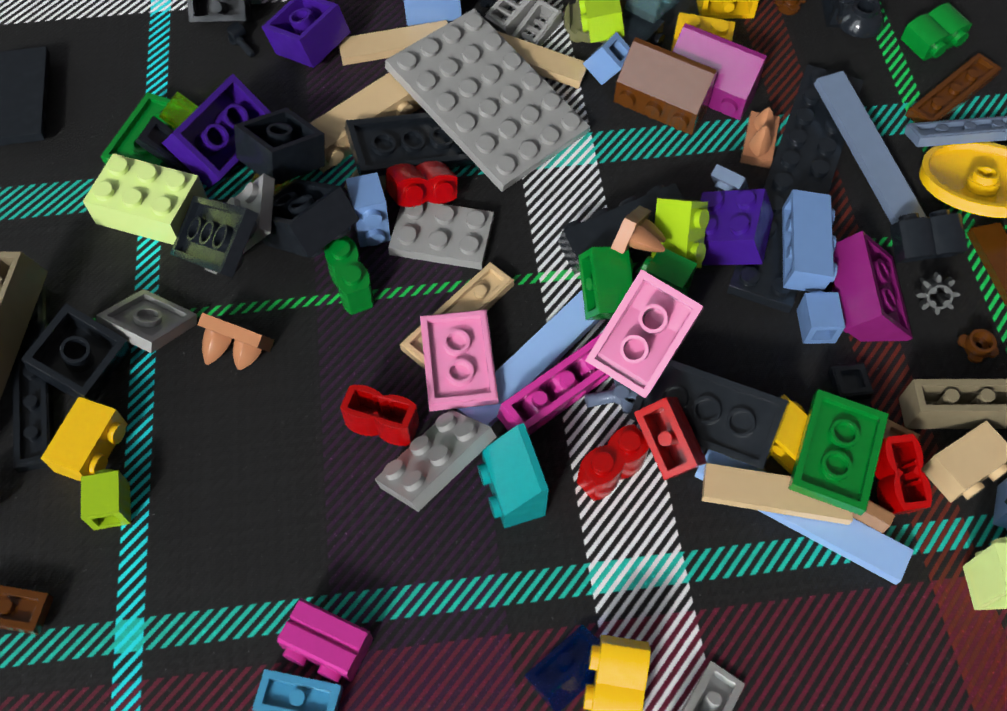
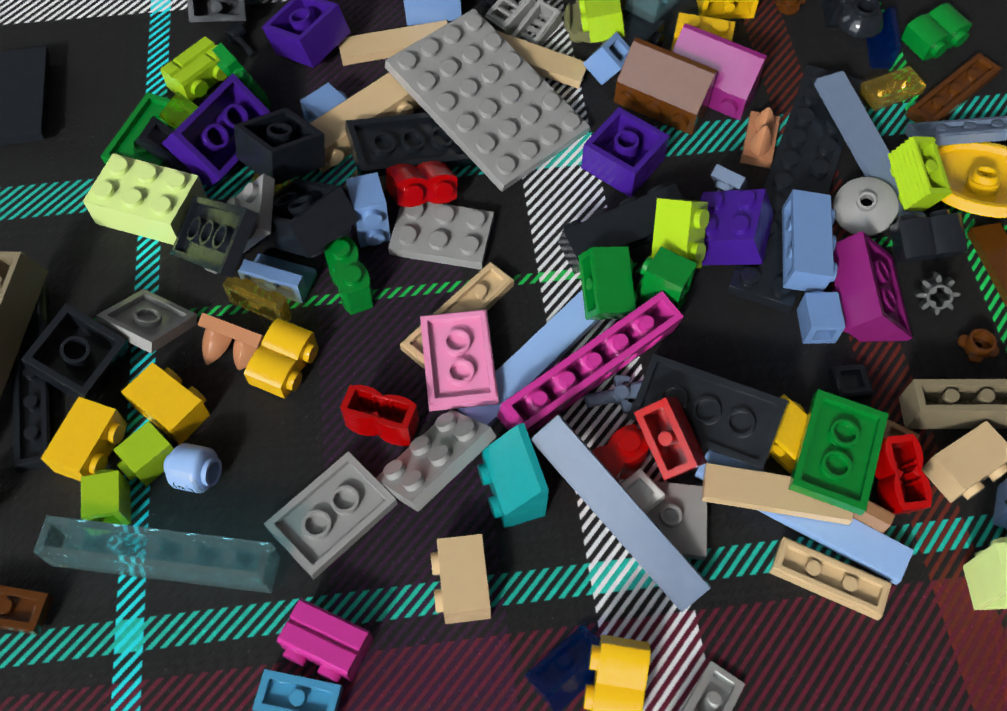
bright pink slope [585,269,704,398] -> none
nougat tile [611,205,666,254] -> none
none -> clear light blue brick [33,515,280,594]
none -> lime brick [113,421,174,486]
none -> yellow brick [121,362,210,445]
none -> lime brick [160,37,227,104]
none -> light blue head [163,443,222,493]
none -> green plate [212,43,271,110]
none -> clear yellow plate [222,276,292,322]
none -> panel [238,253,317,304]
none -> yellow brick [244,318,318,399]
none -> light grey plate [264,451,398,579]
none -> medium blue brick [300,83,348,123]
none -> tan brick [431,534,491,624]
none -> tile [530,414,711,612]
none -> dark purple brick [581,107,670,197]
none -> white tile [621,468,665,513]
none -> light grey plate [647,481,707,560]
none -> tan tile [769,536,892,620]
none -> light grey dish [833,177,899,236]
none -> clear yellow plate [860,66,927,111]
none -> clear blue slope [866,7,901,69]
none -> lime brick [888,136,952,211]

